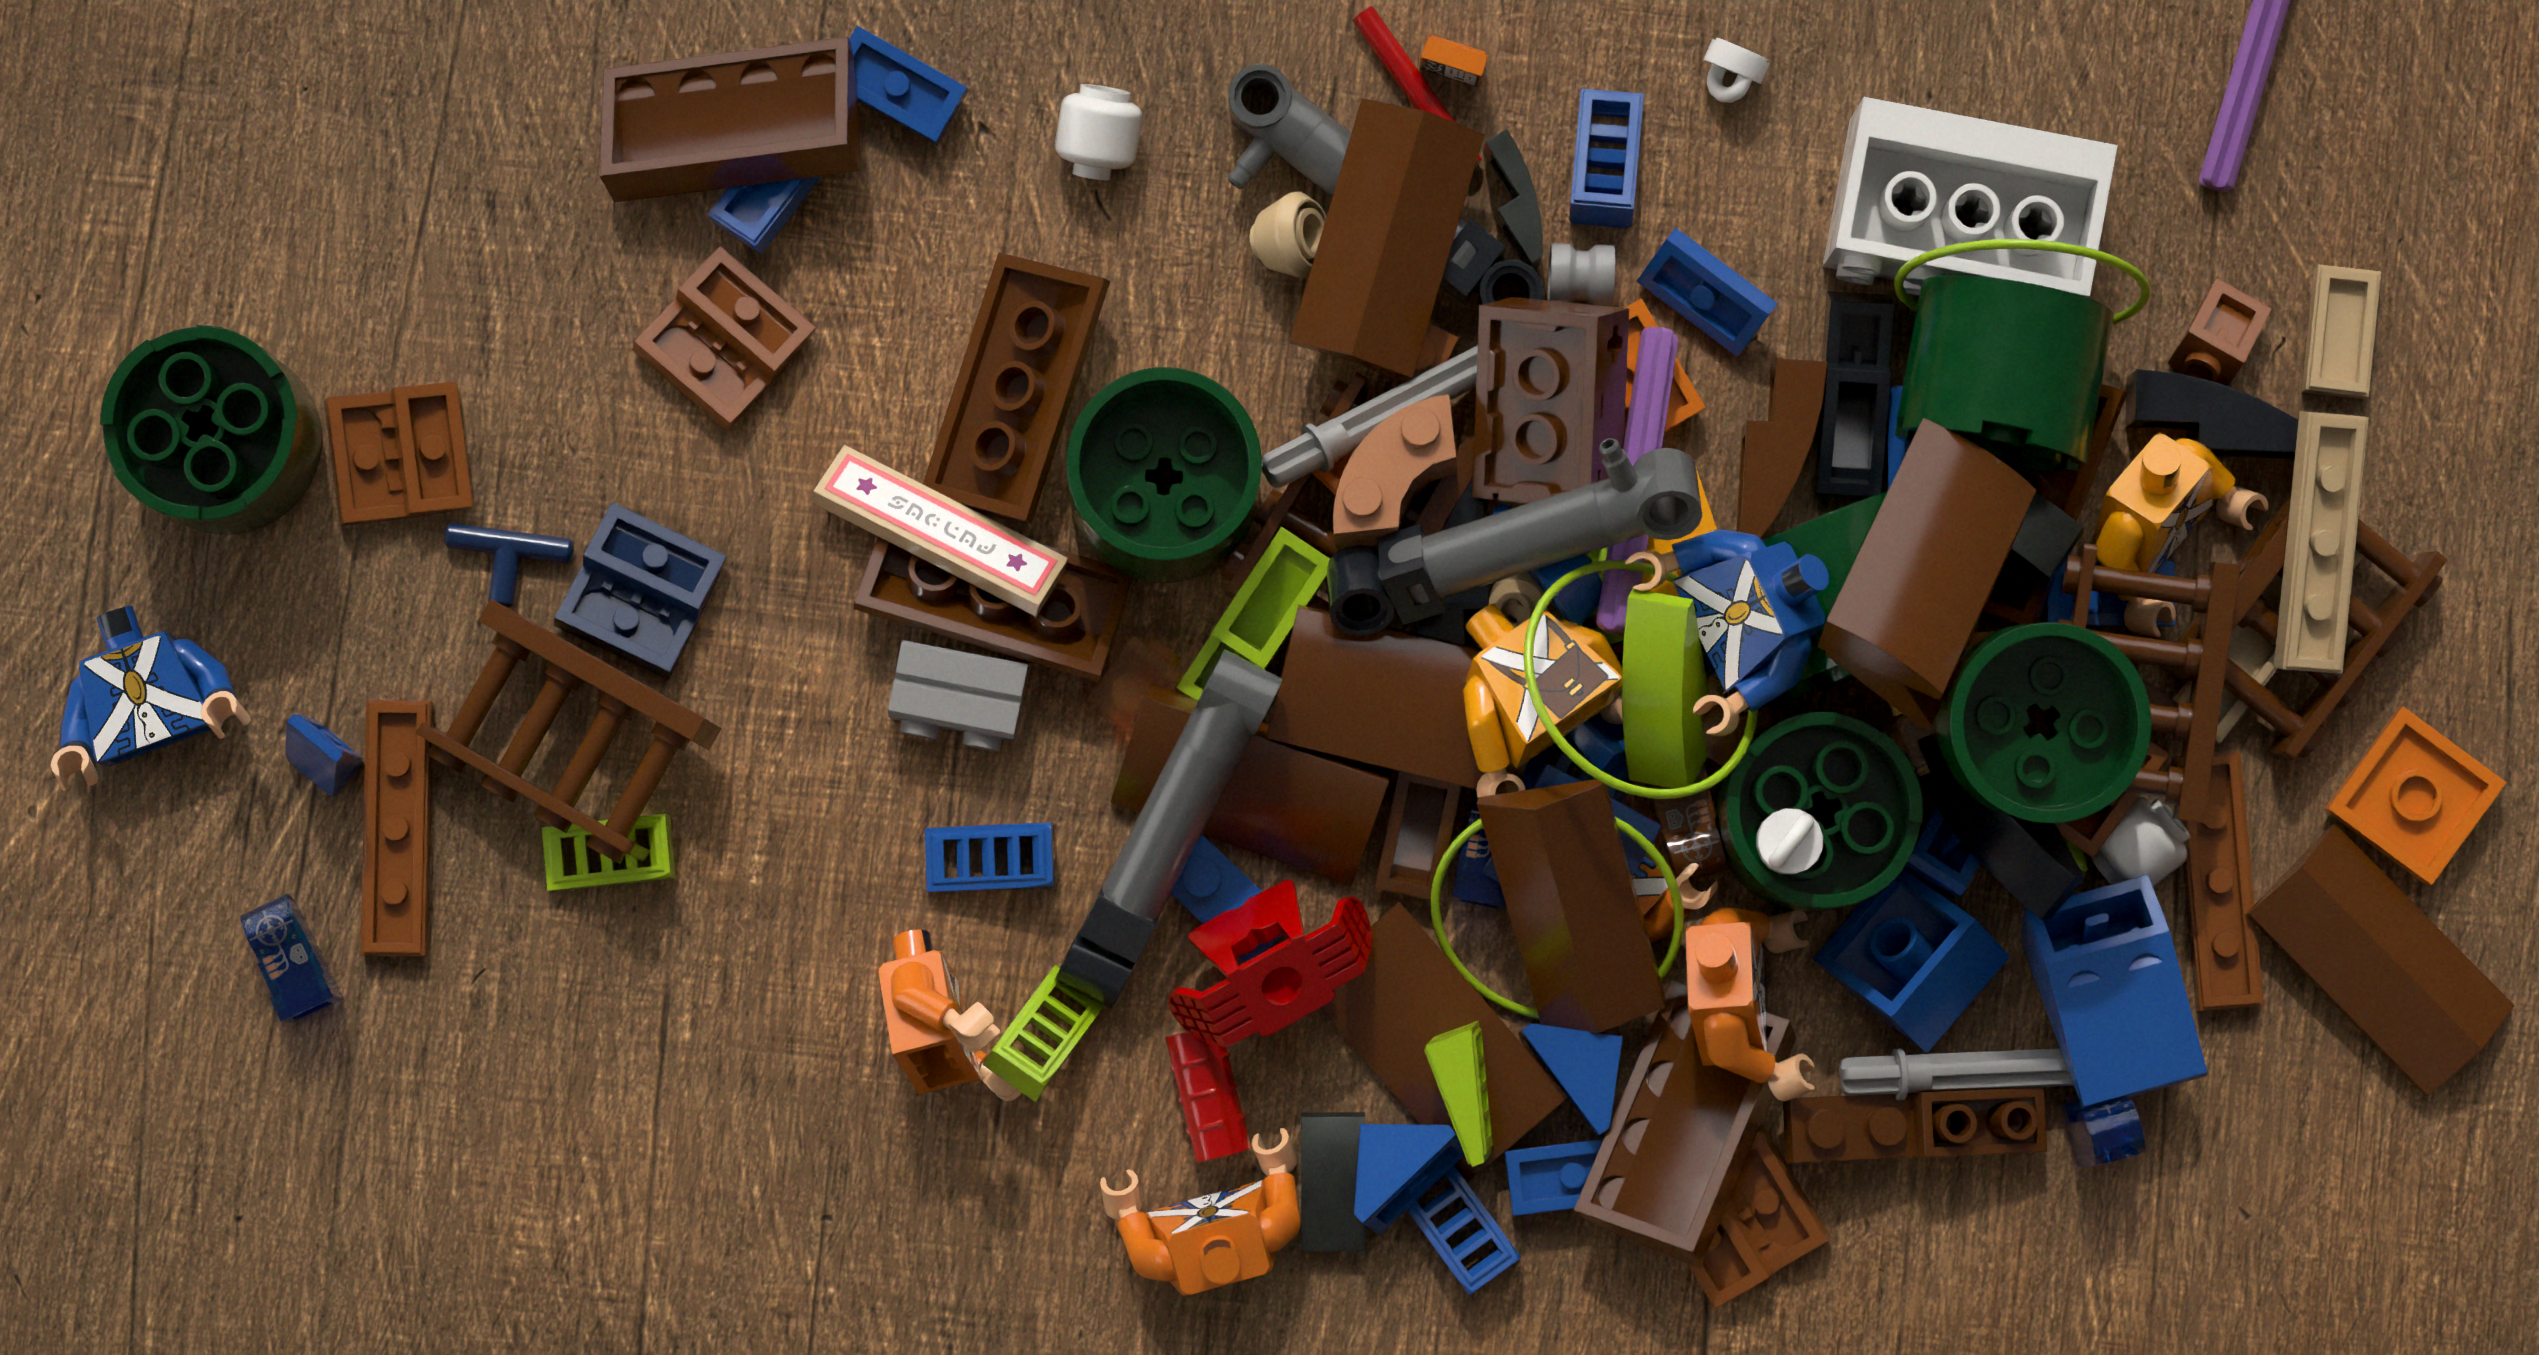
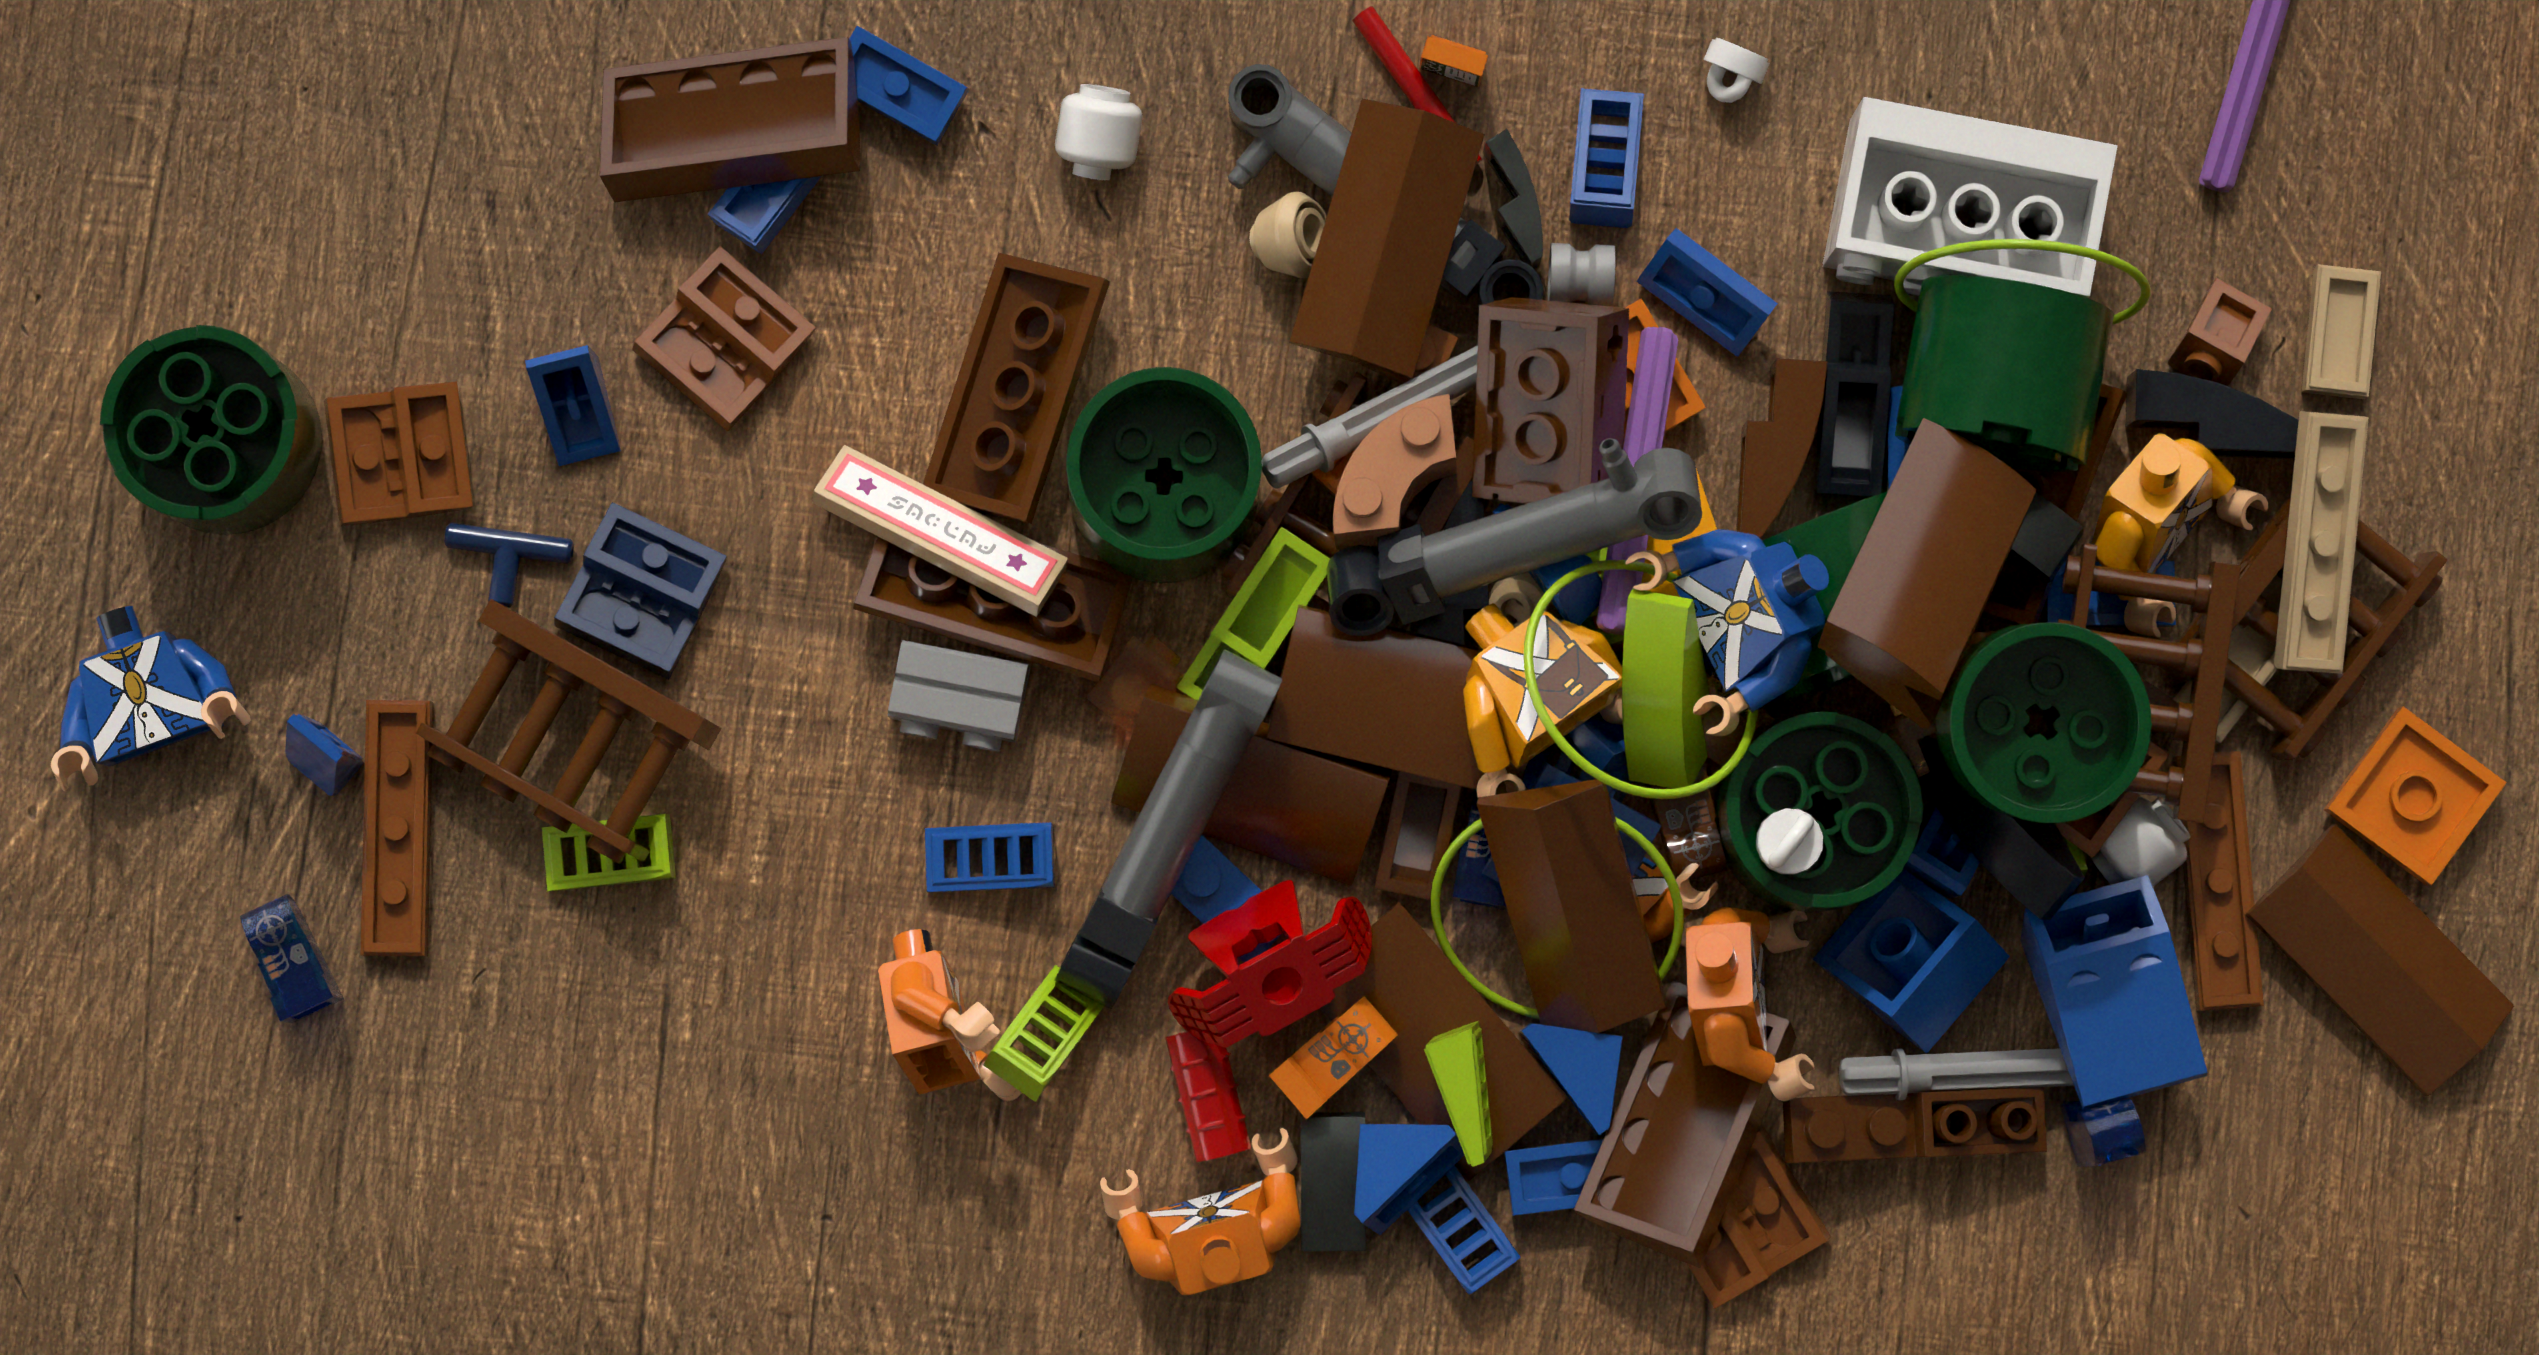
none -> blue slope [525,345,621,466]
none -> orange leg [1269,996,1398,1119]

